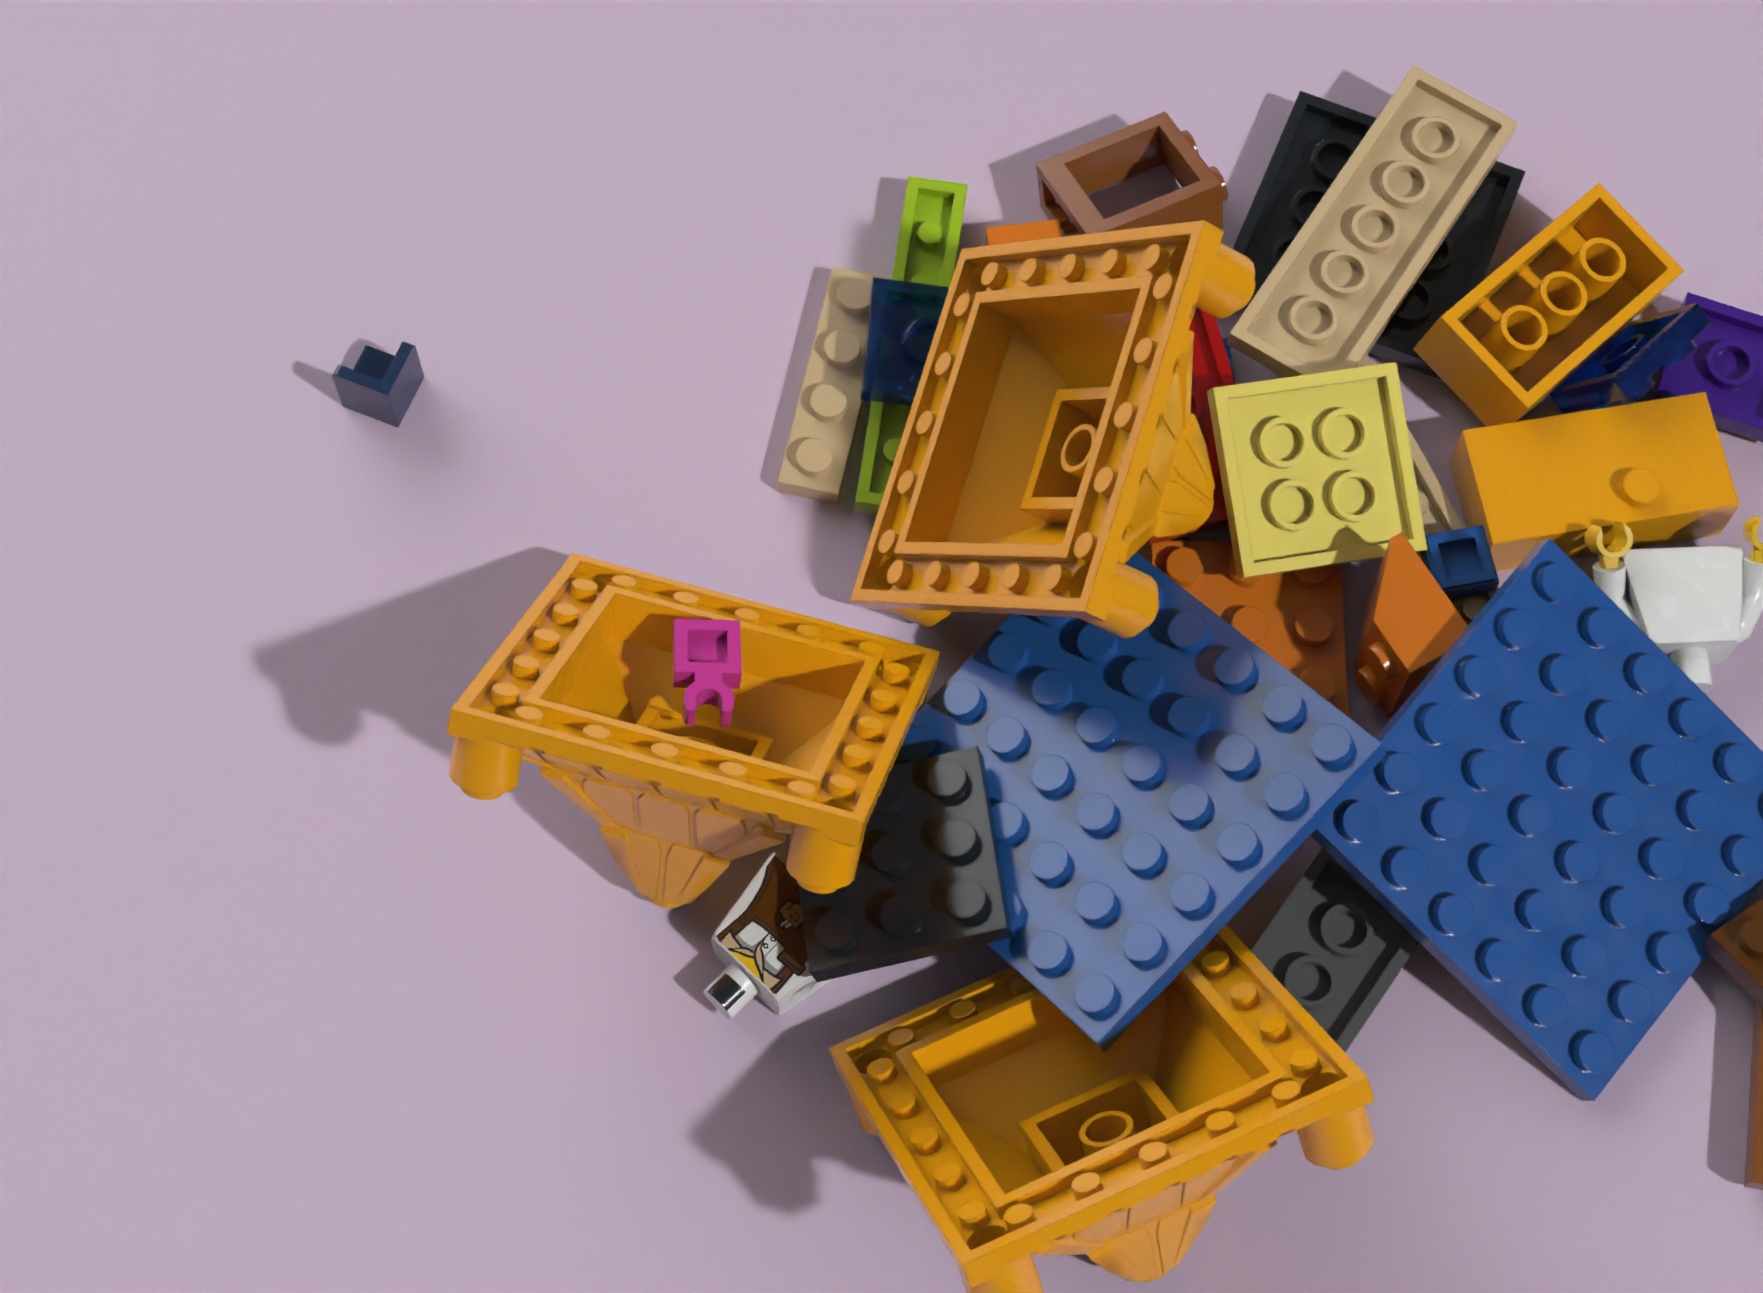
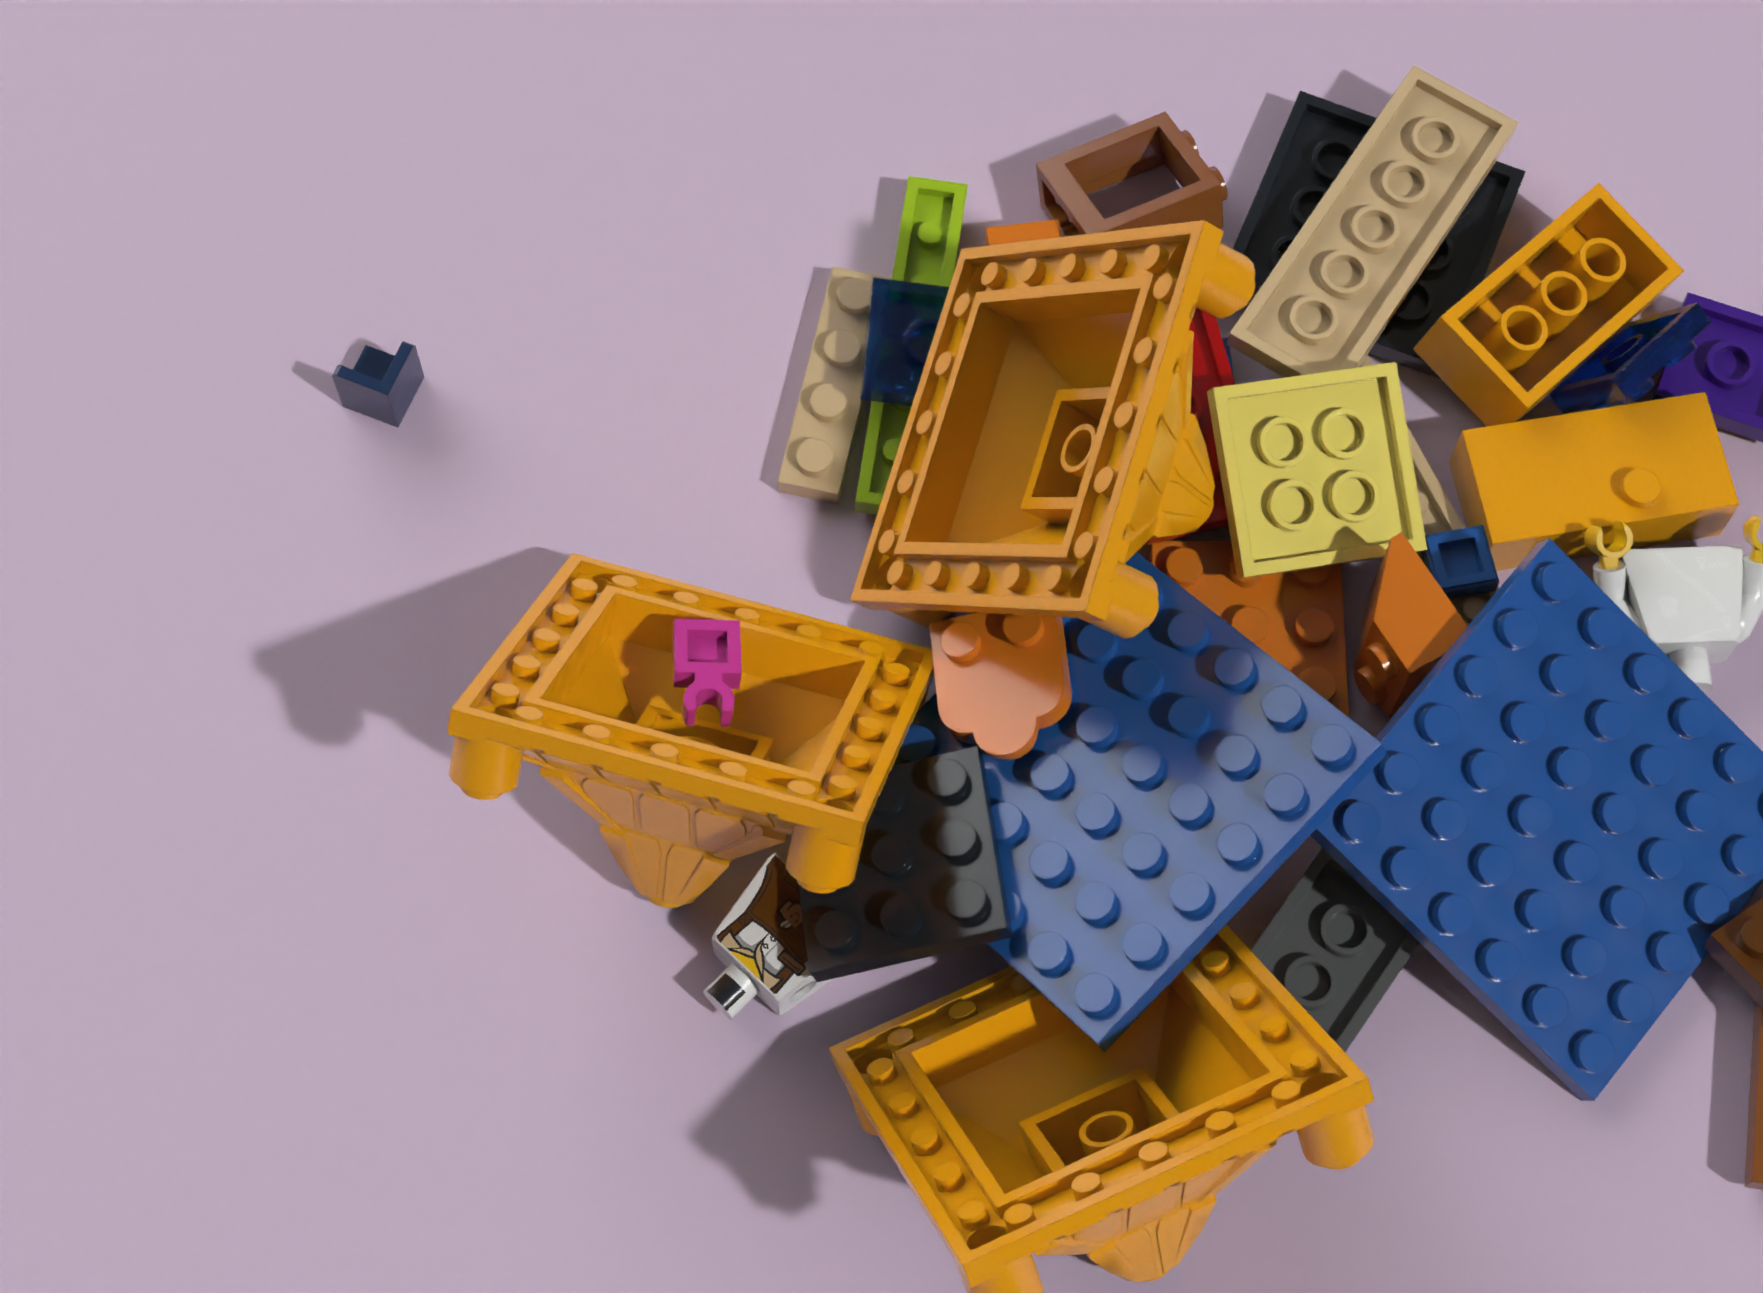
none -> orange plate [929,612,1072,760]

